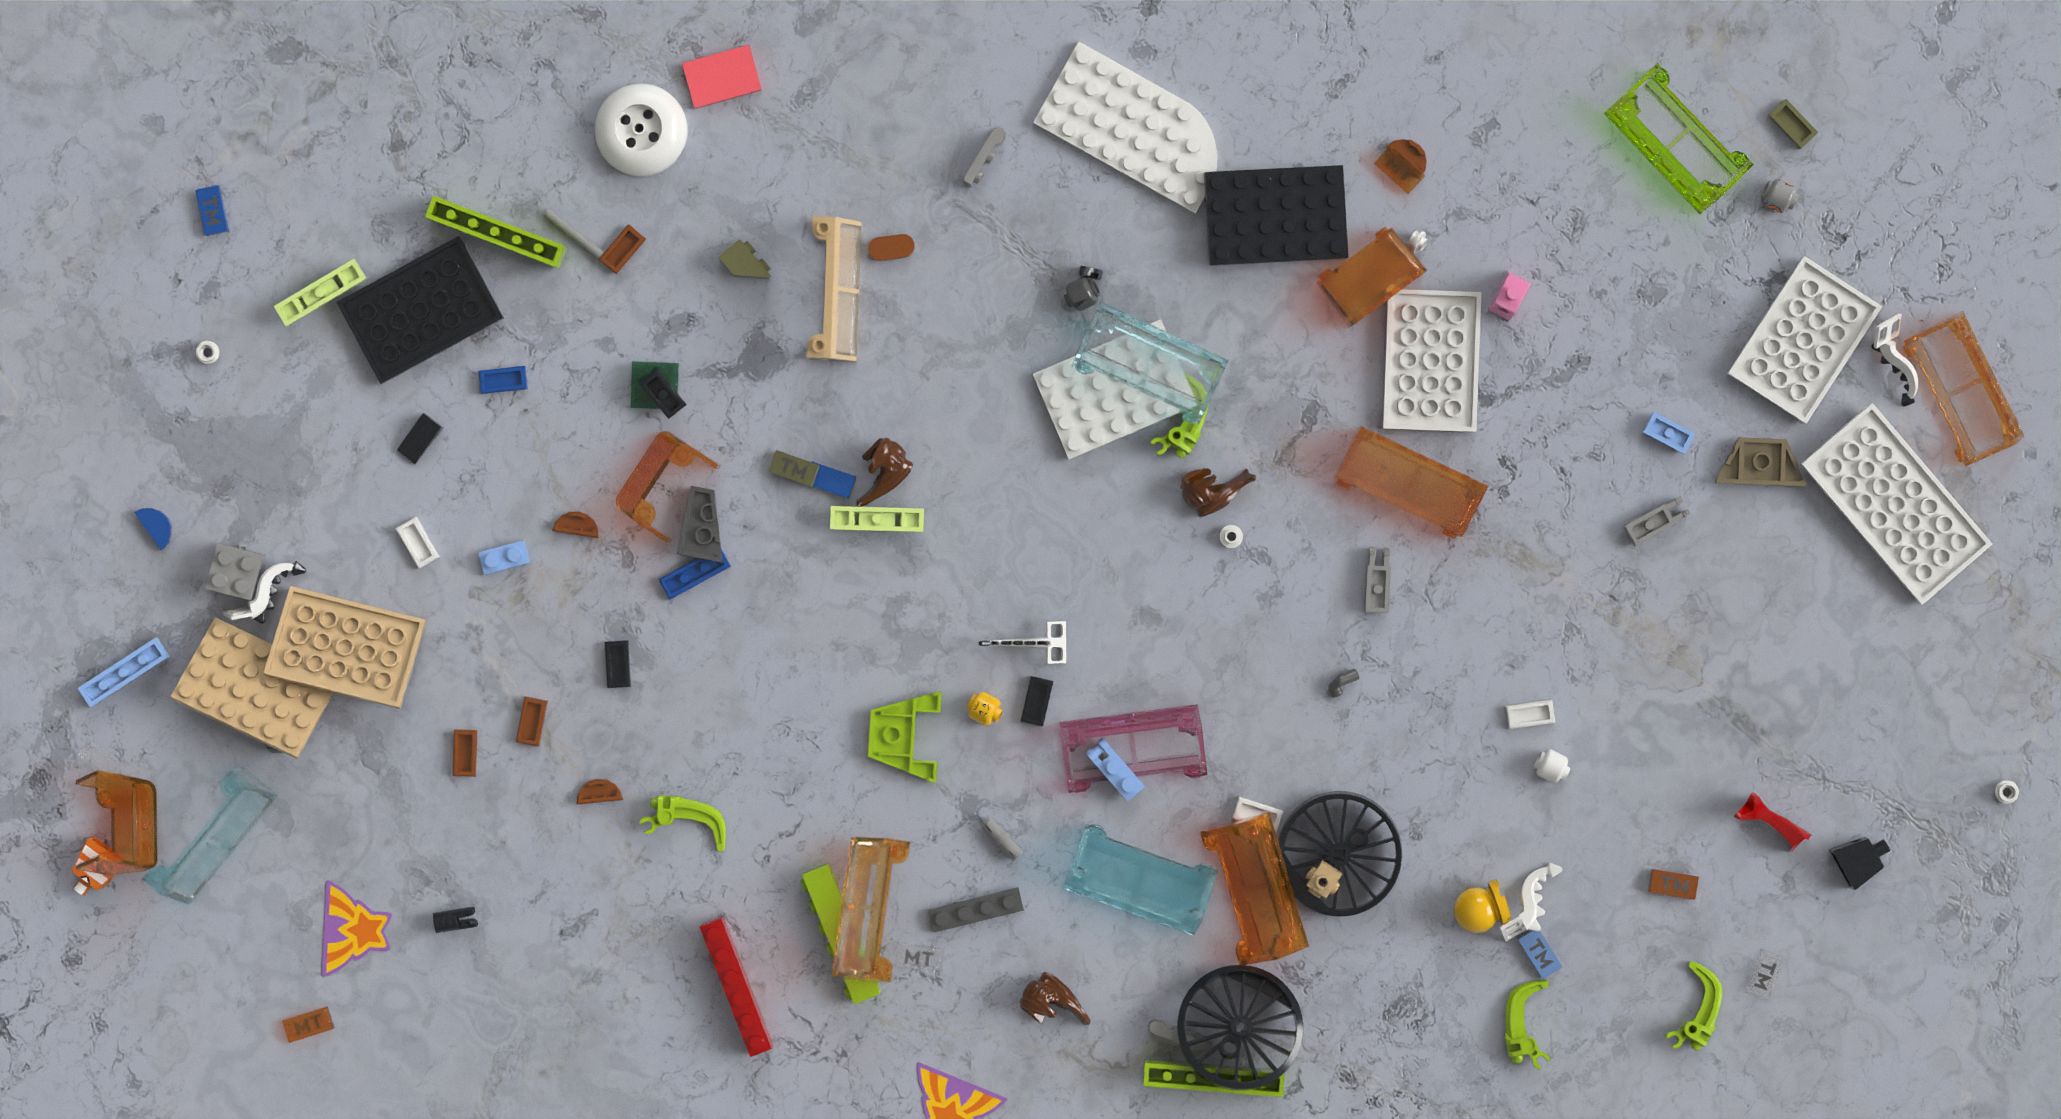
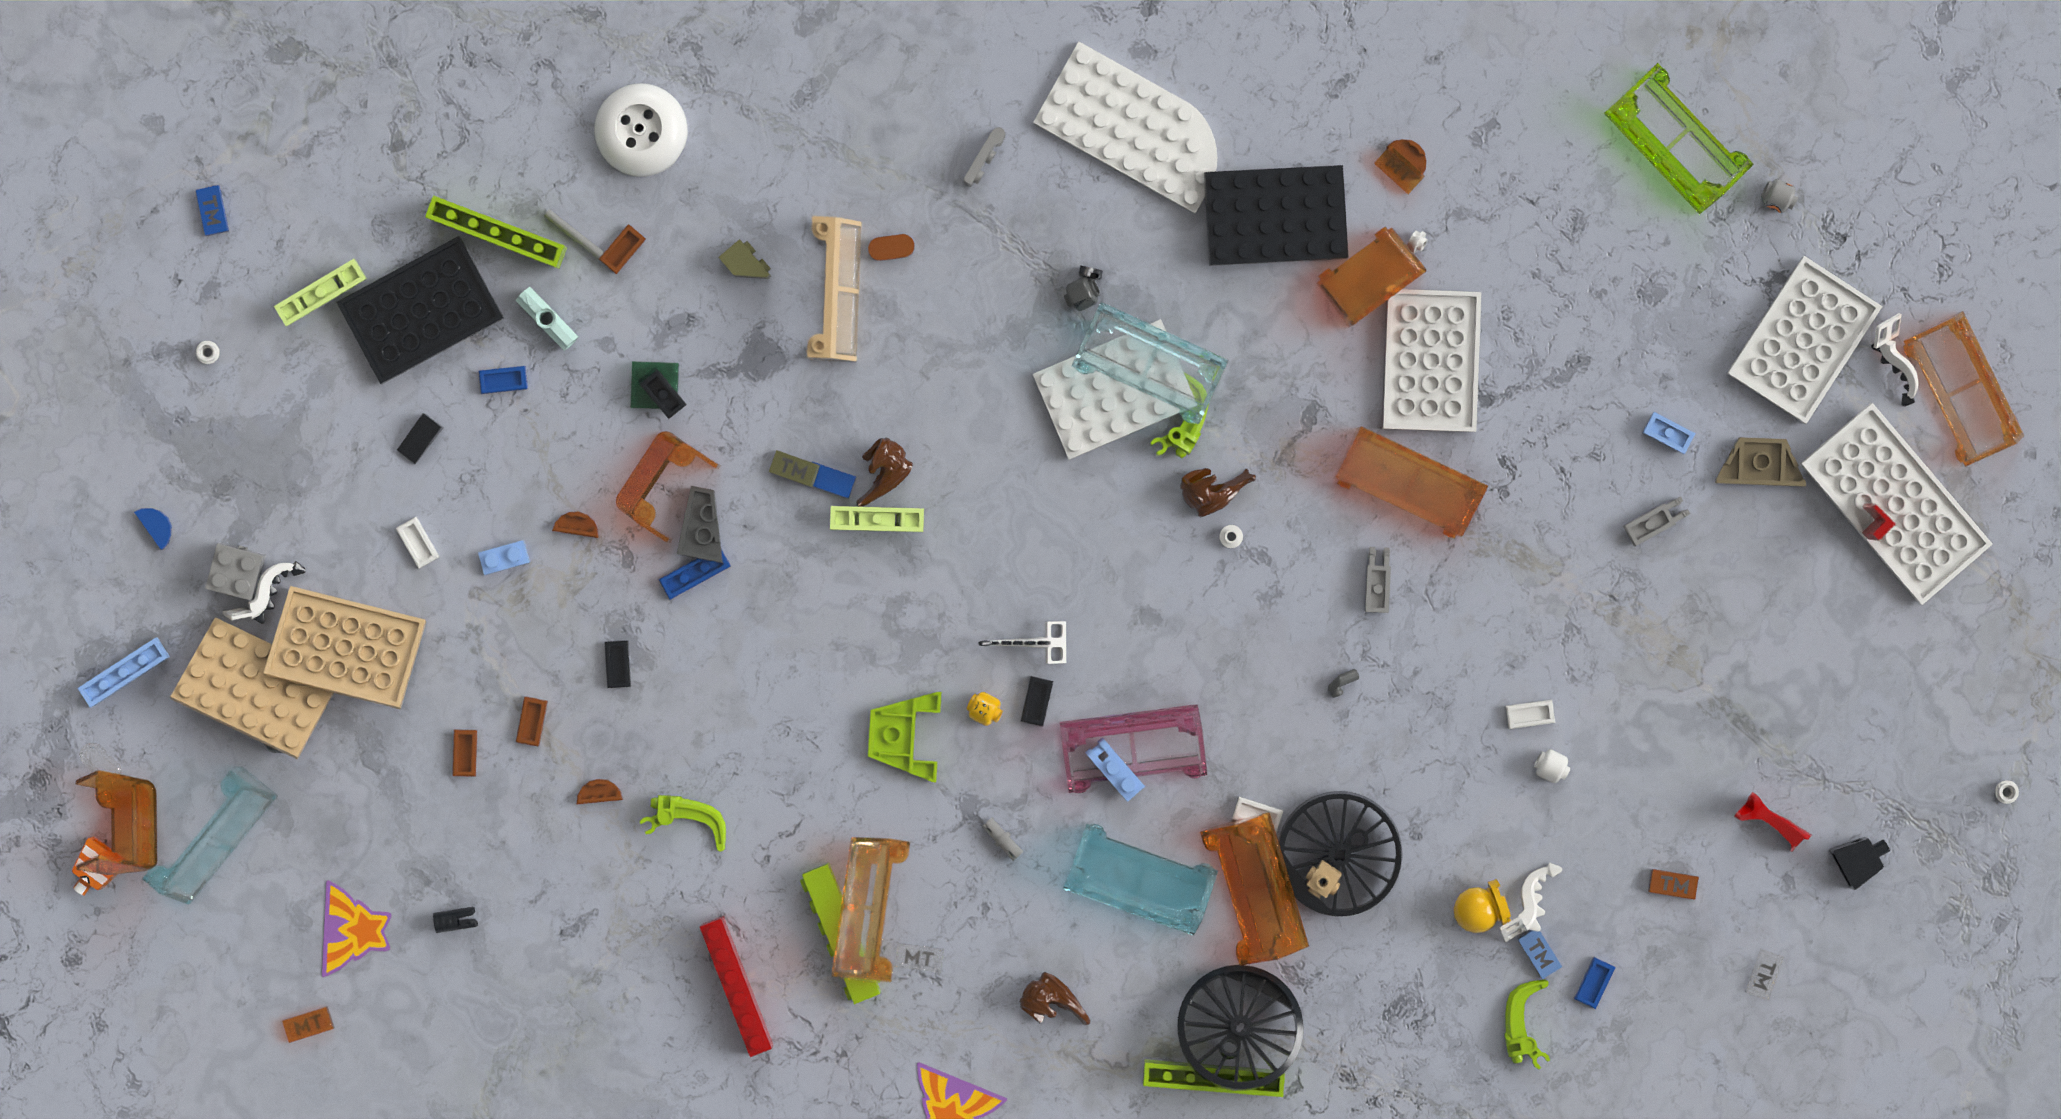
coral tile [682,45,762,109] -> none
dark grey plate [928,887,1024,933] -> none
light grey hinge [1149,1019,1212,1052] -> none
bright pink torso [1488,271,1530,321] -> none
lime piece [1664,961,1723,1051] -> none
olive tile [1768,99,1818,149] -> none
none -> light aqua piece [515,287,579,351]
none -> blue tile [1574,957,1616,1009]
none -> red panel [1862,503,1896,541]

